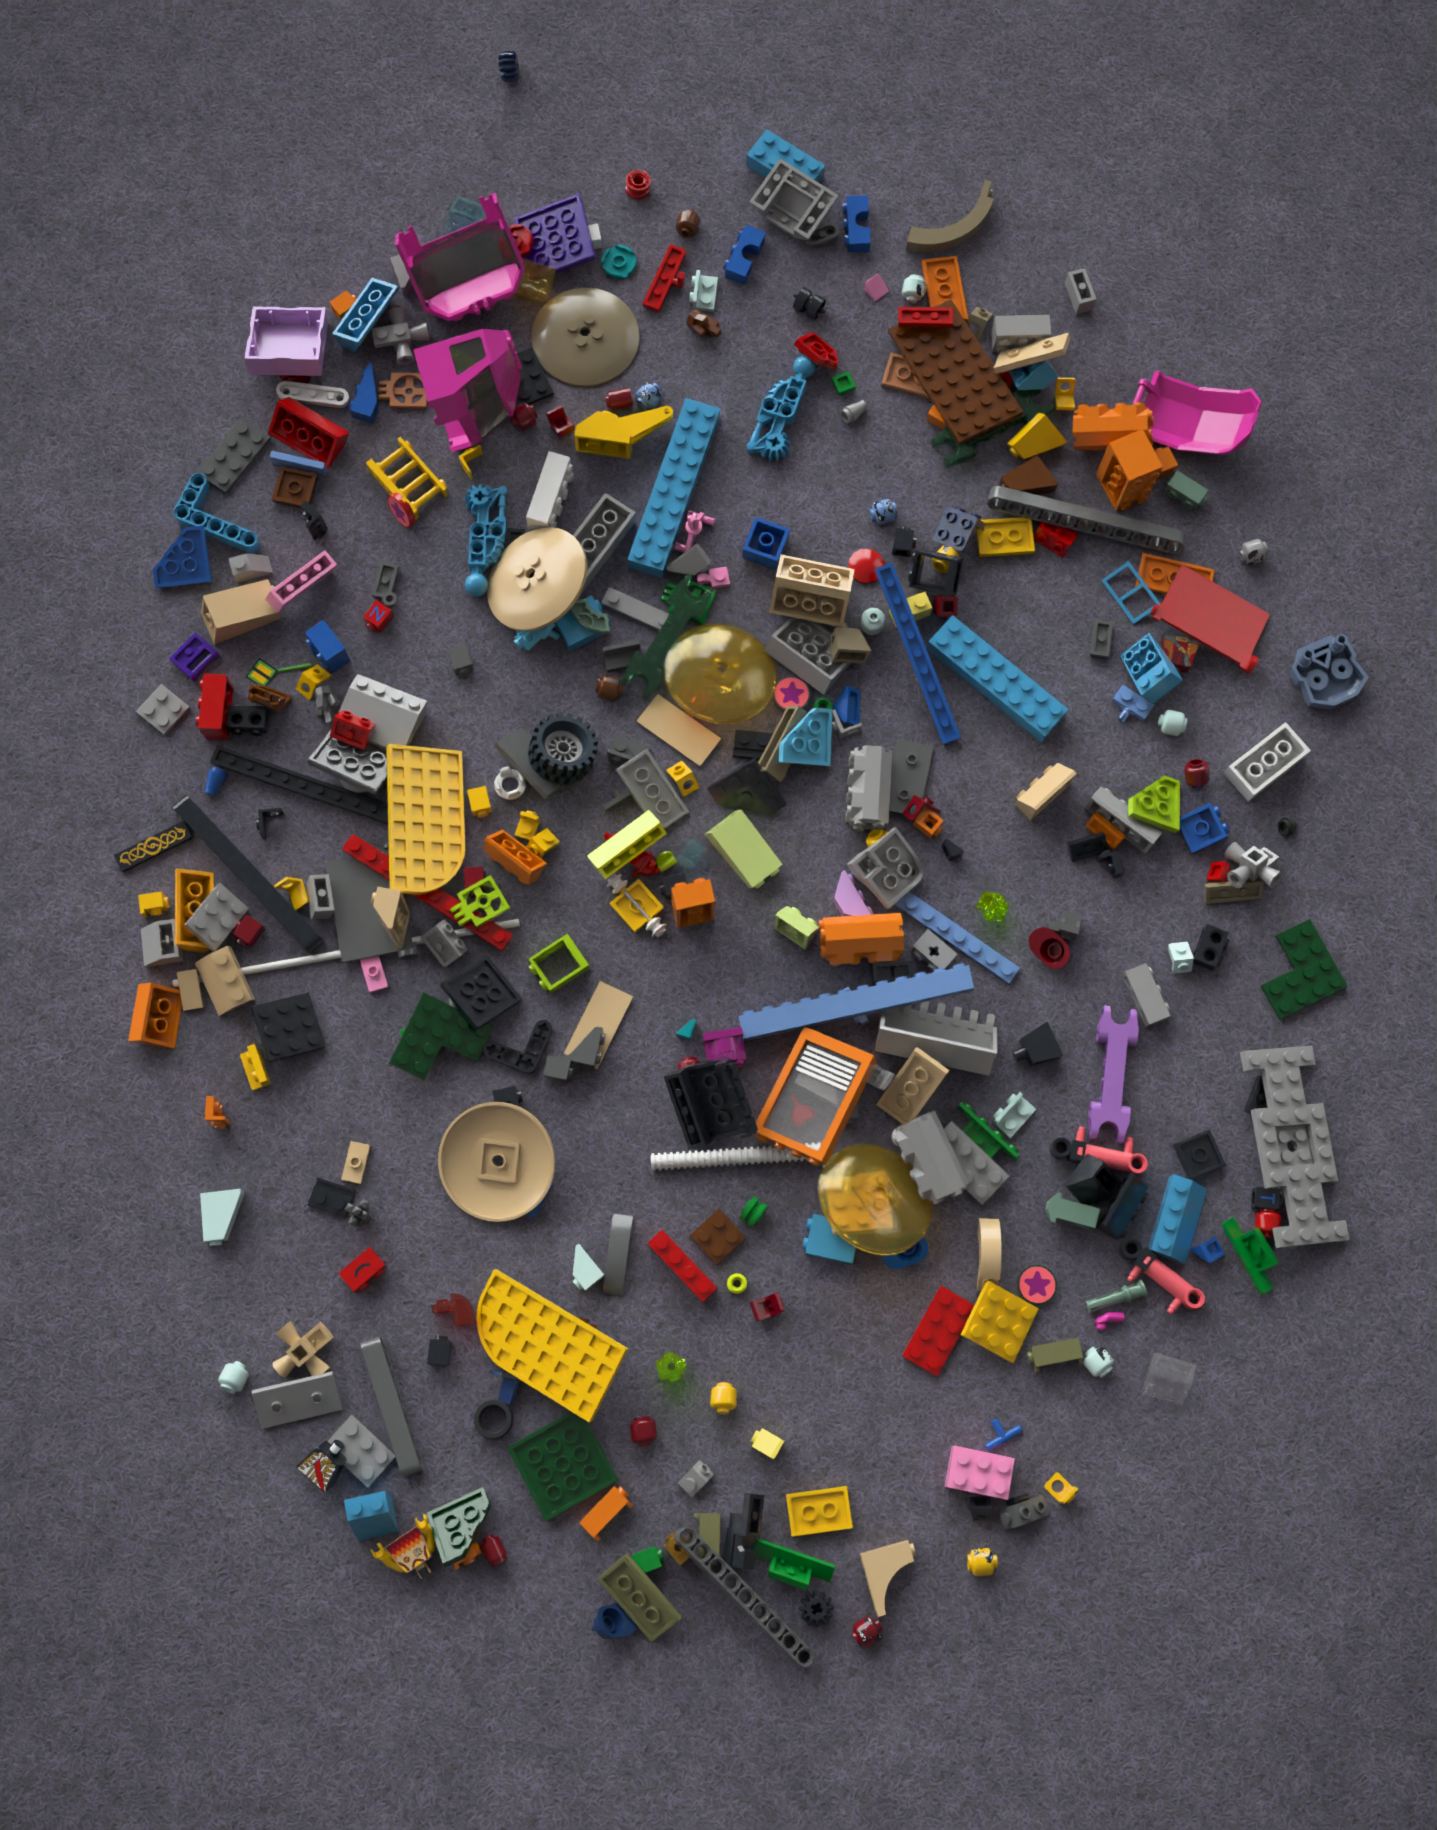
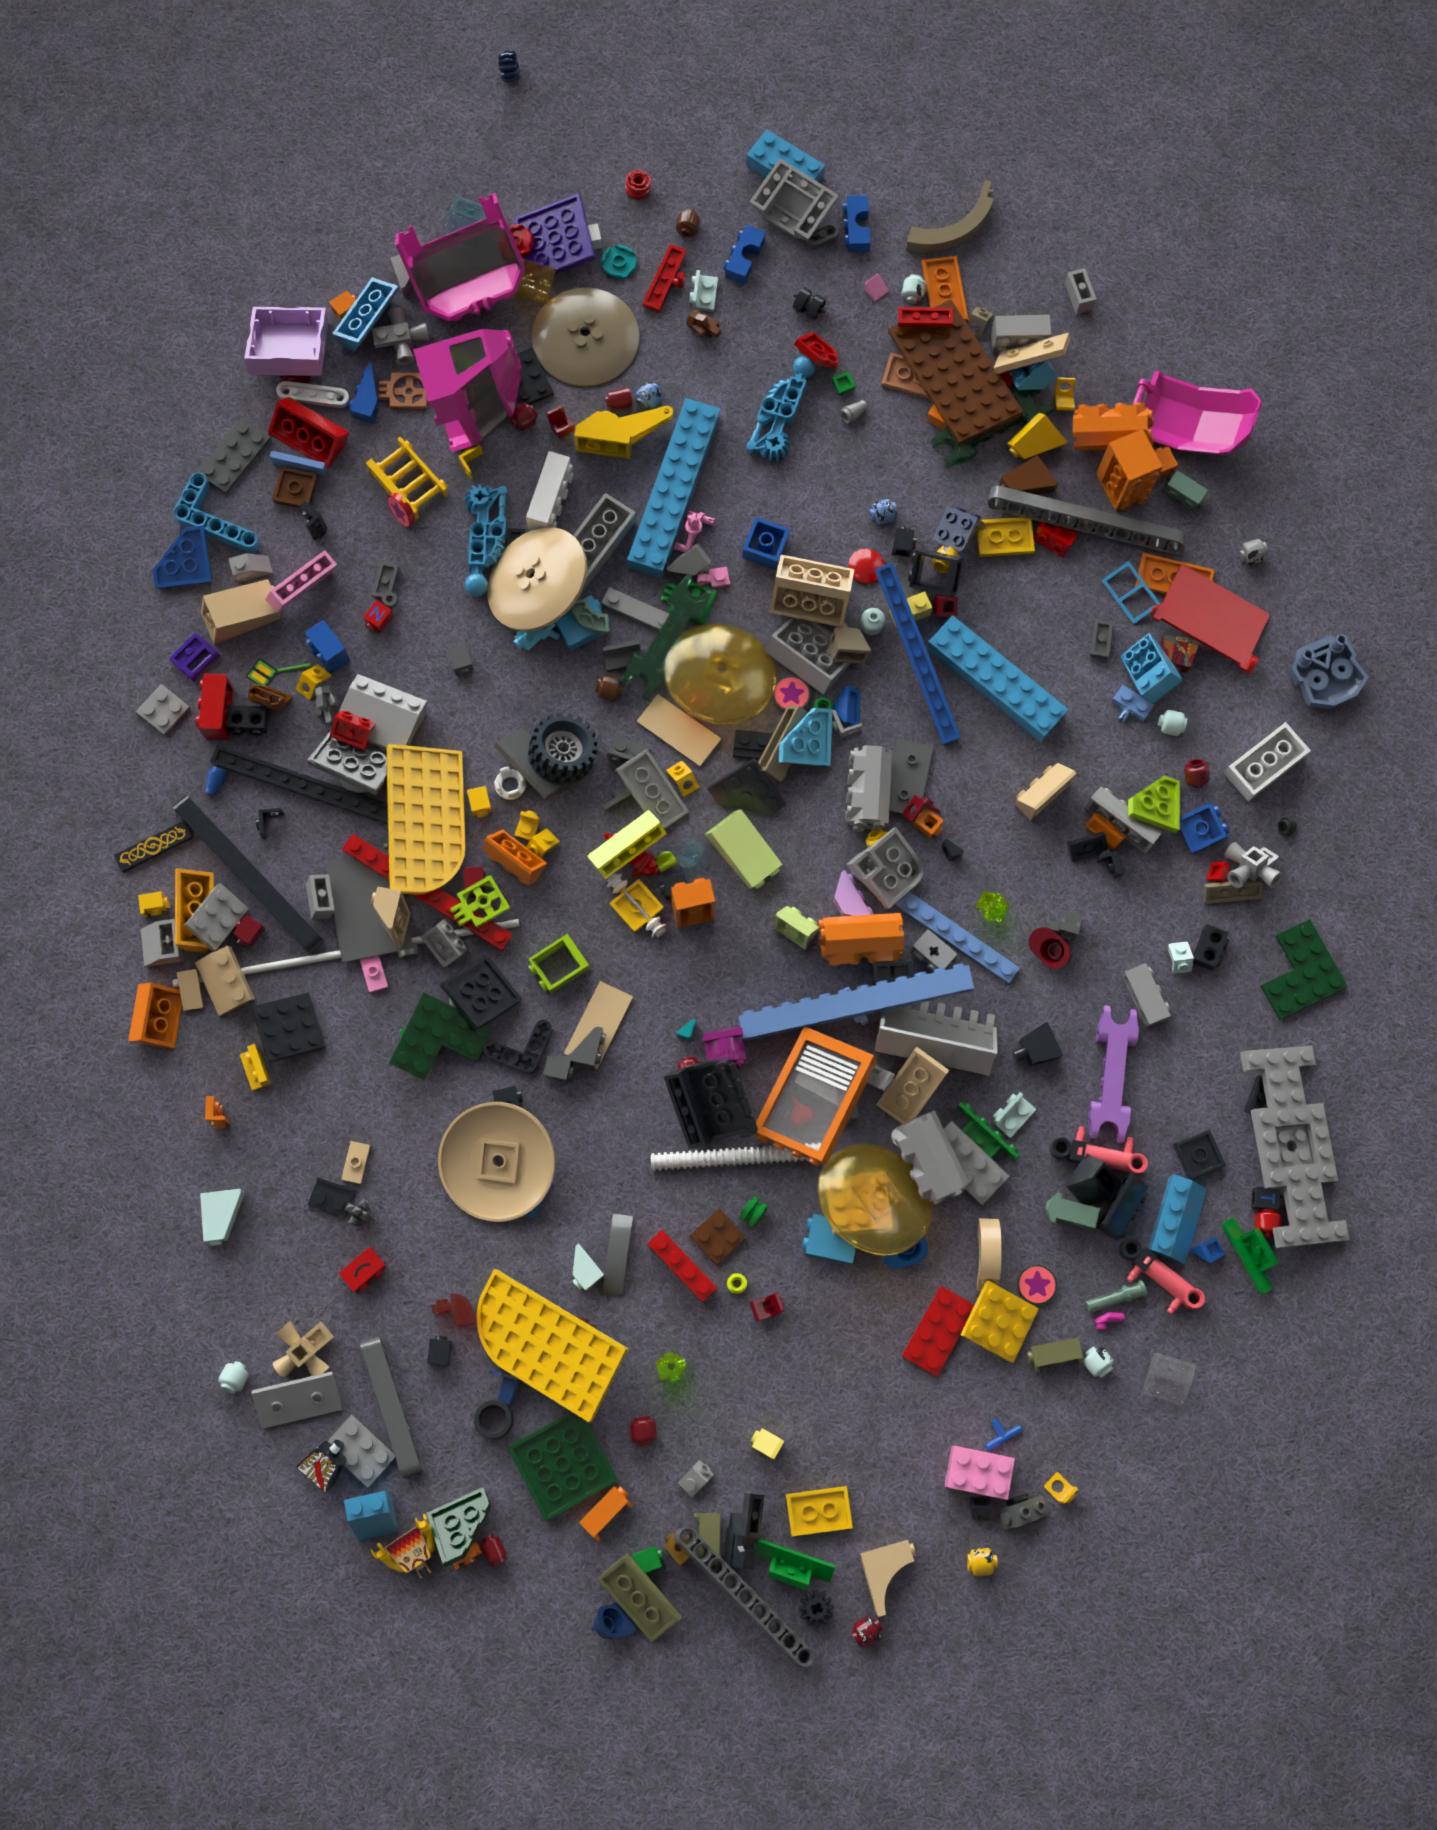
yellow bracket [274,877,309,910] -> none
yellow head [710,1383,737,1415] -> none

